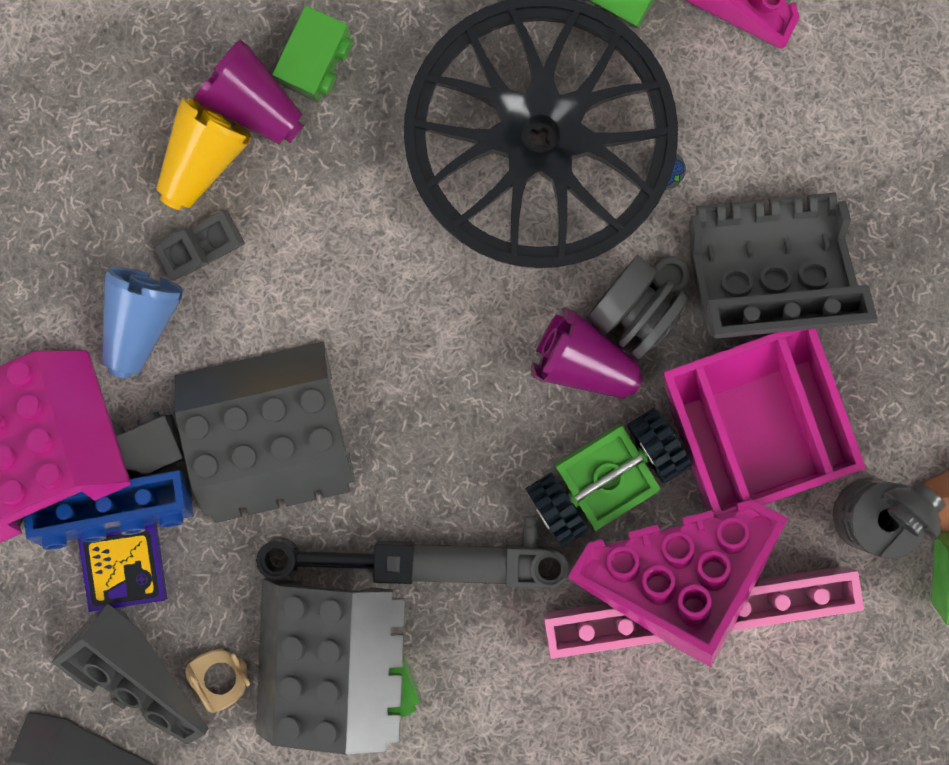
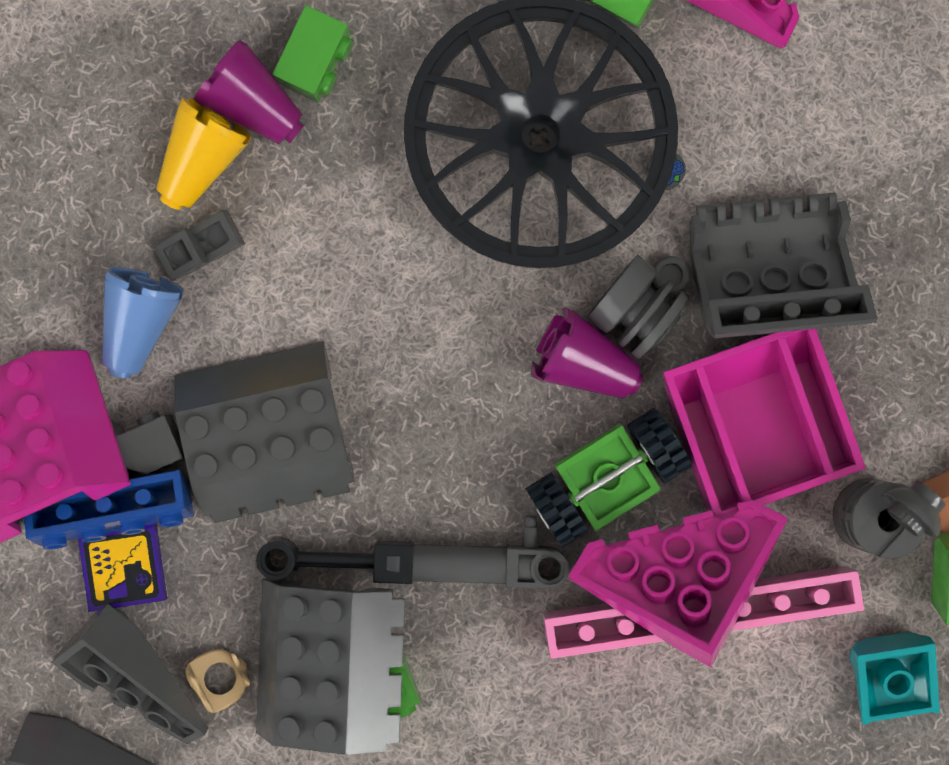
none -> teal slope [849,632,940,725]

